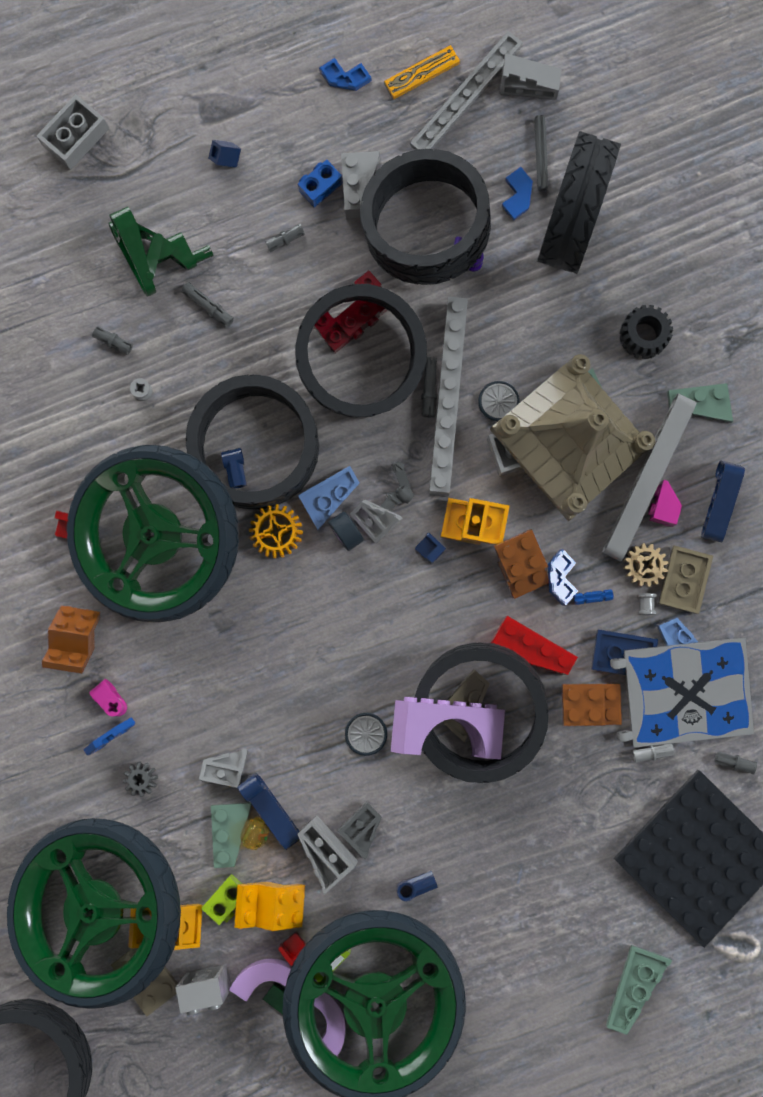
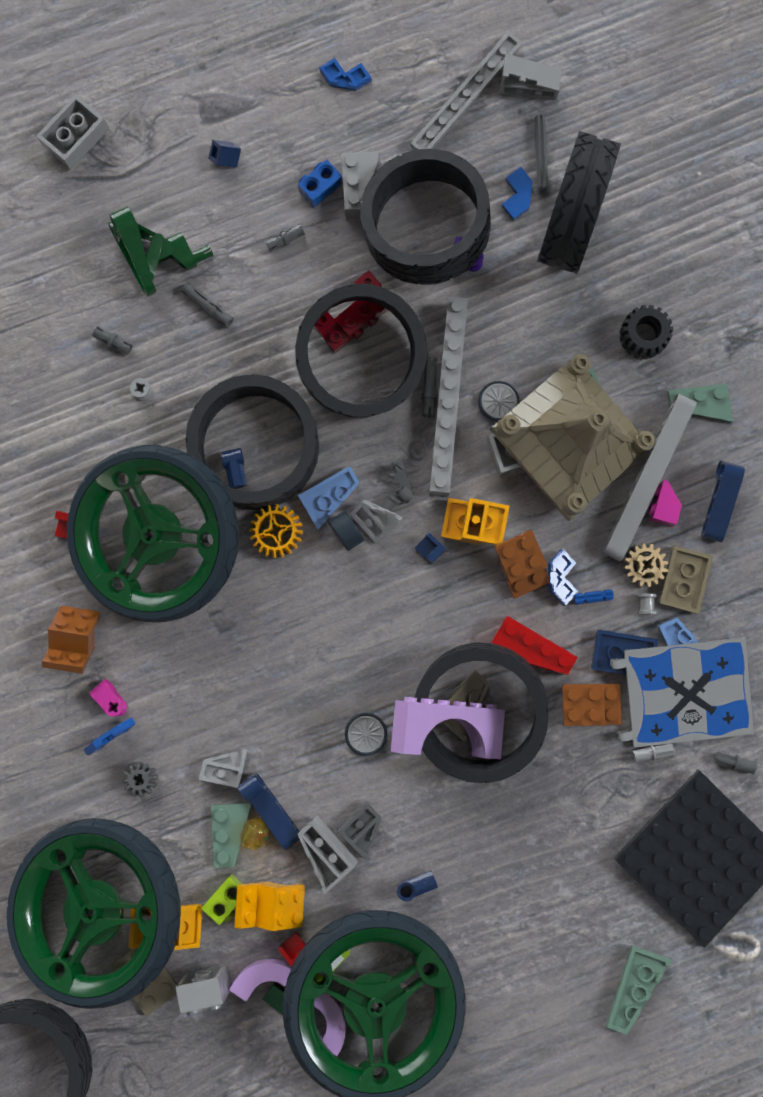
light orange tile [384,45,460,99] -> none

